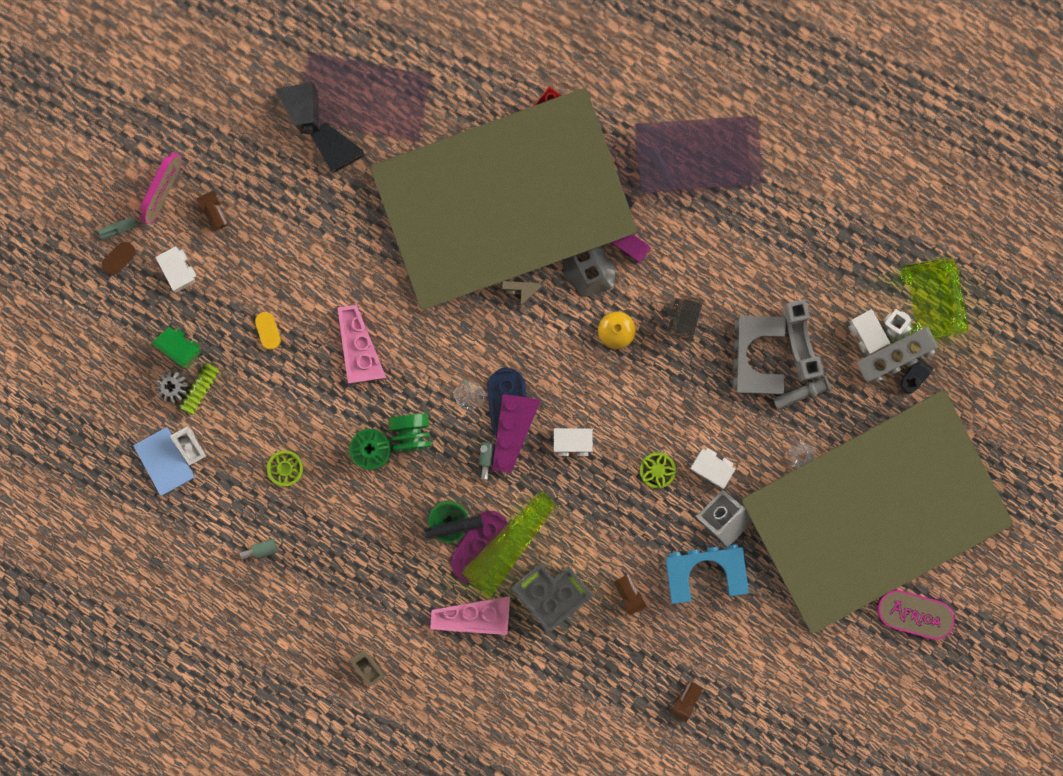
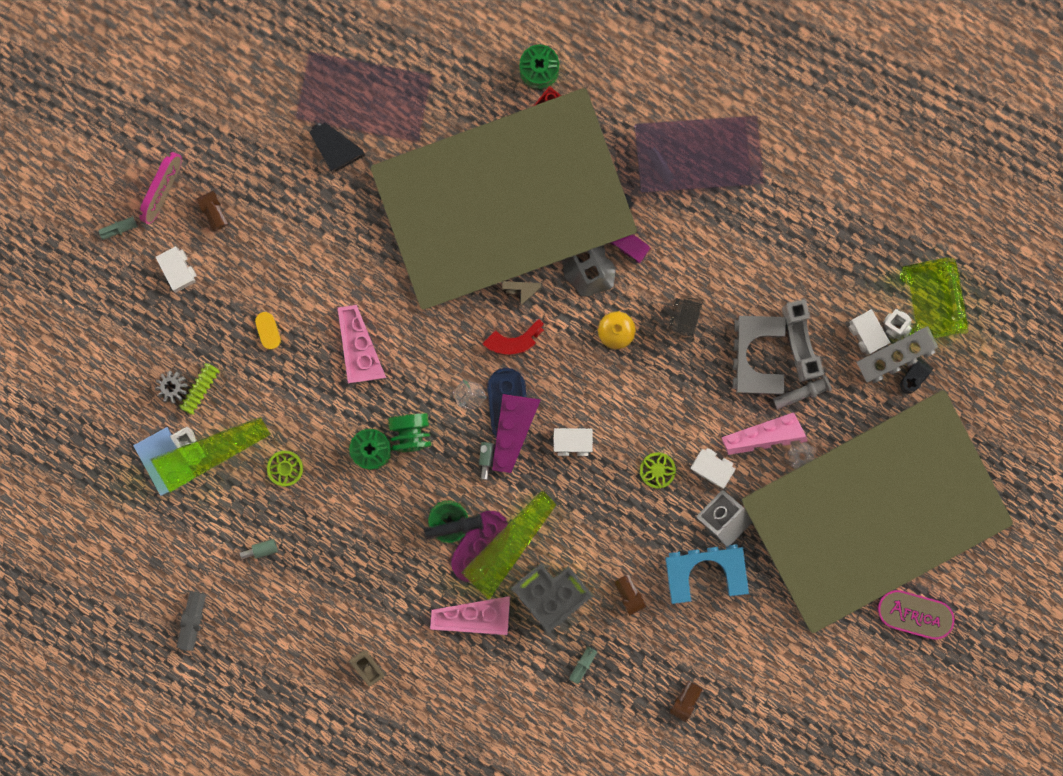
reddish brown tile [102,242,136,275] -> none
green slope [152,327,202,370] -> none
black slope [276,82,320,134] -> none
none -> clear neon green wing [150,417,271,492]
none -> dark grey piece [176,591,207,651]
none -> red arch [482,319,544,356]
none -> green wheel [519,44,560,90]
none -> sand green axle [569,646,598,684]
none -> bright pink wing [722,412,807,455]

